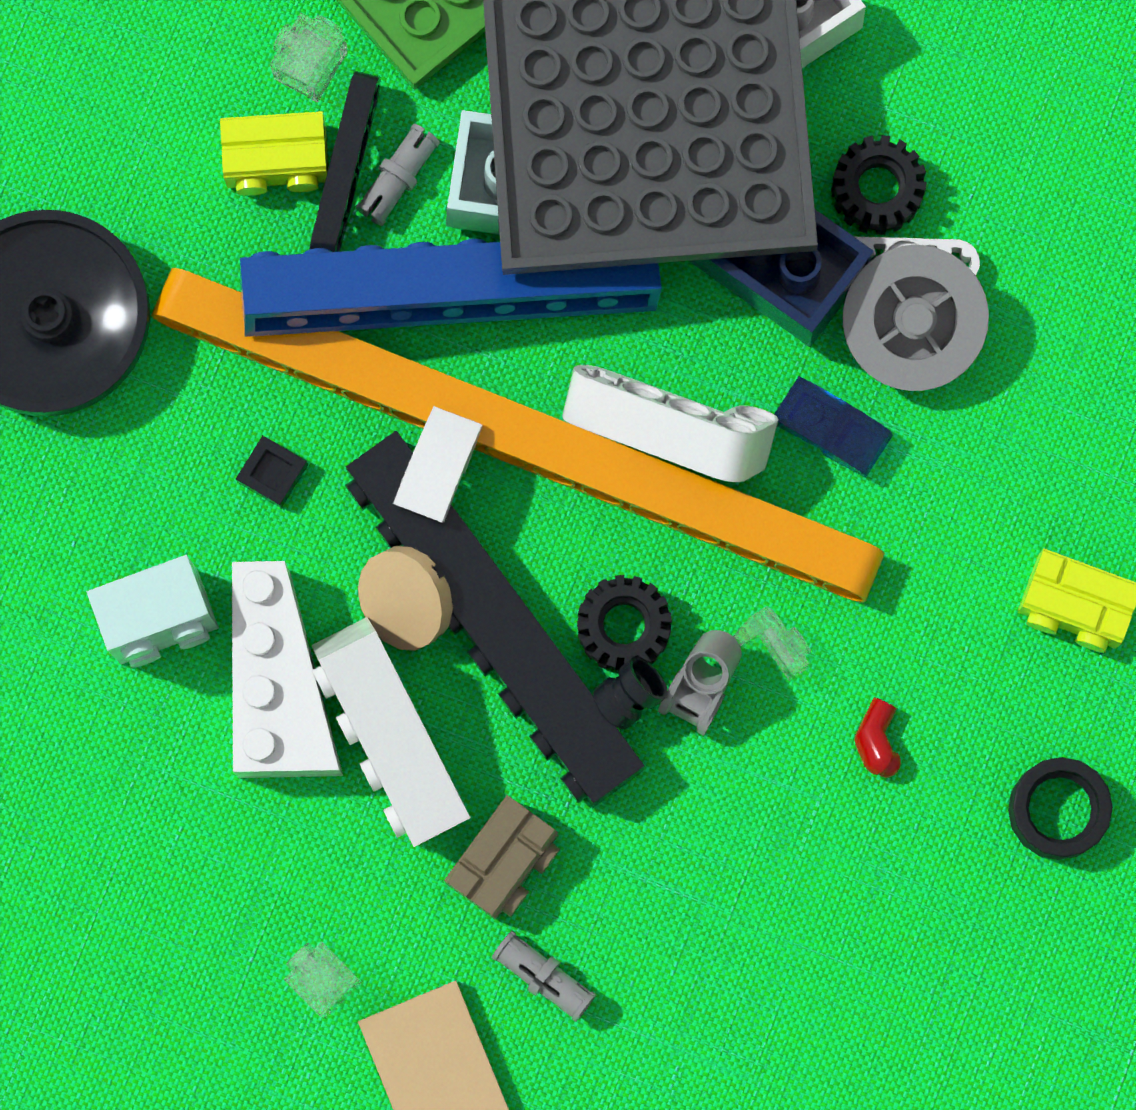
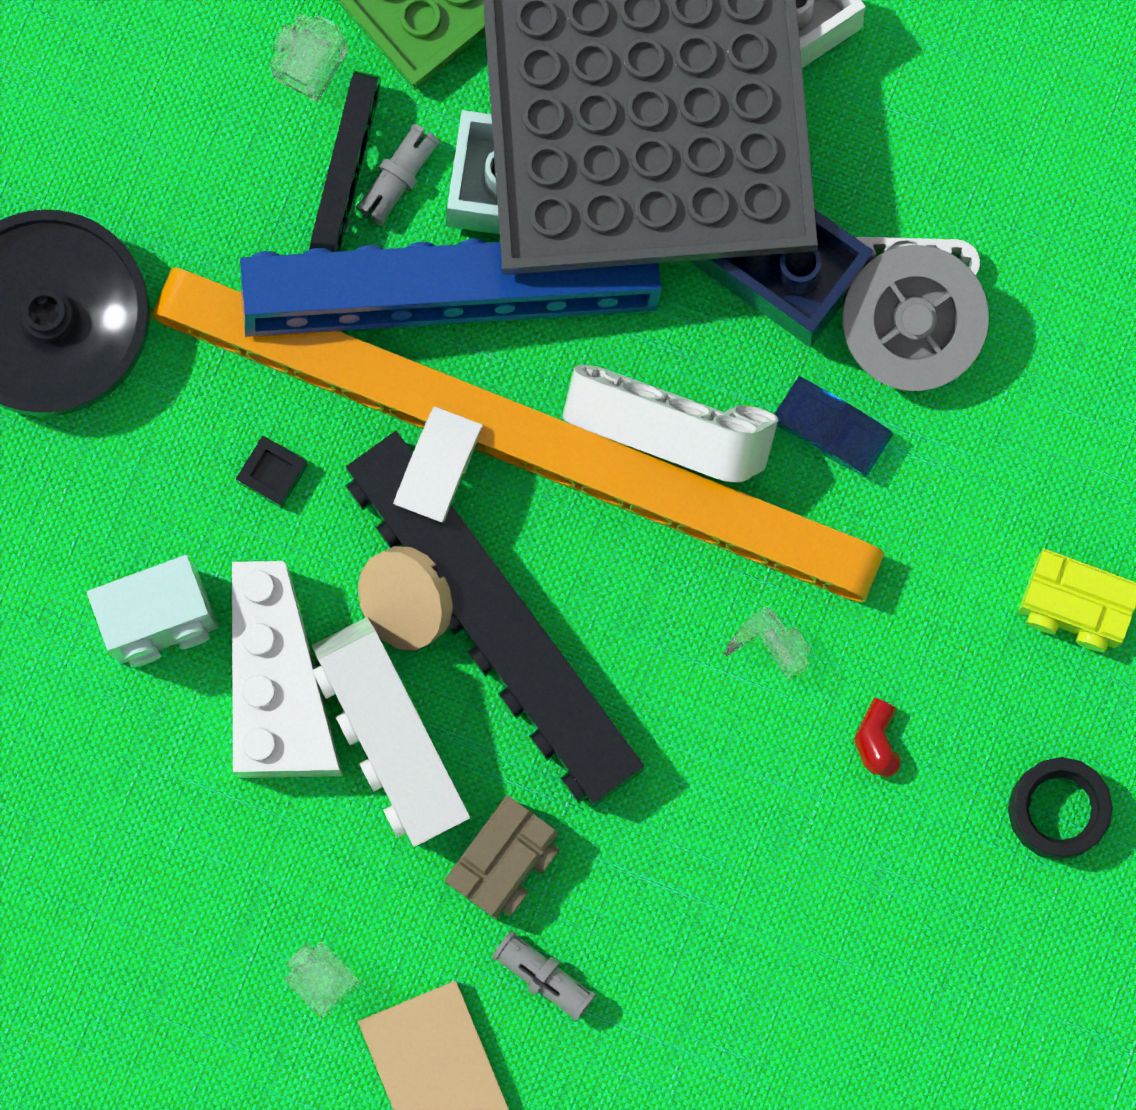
neon yellow brick [220,111,329,196] -> none
black tyre [577,575,672,673] -> none
black wheel [593,656,668,730] -> none
light grey piece [657,630,742,736] -> none
black tyre [831,135,927,235] -> none

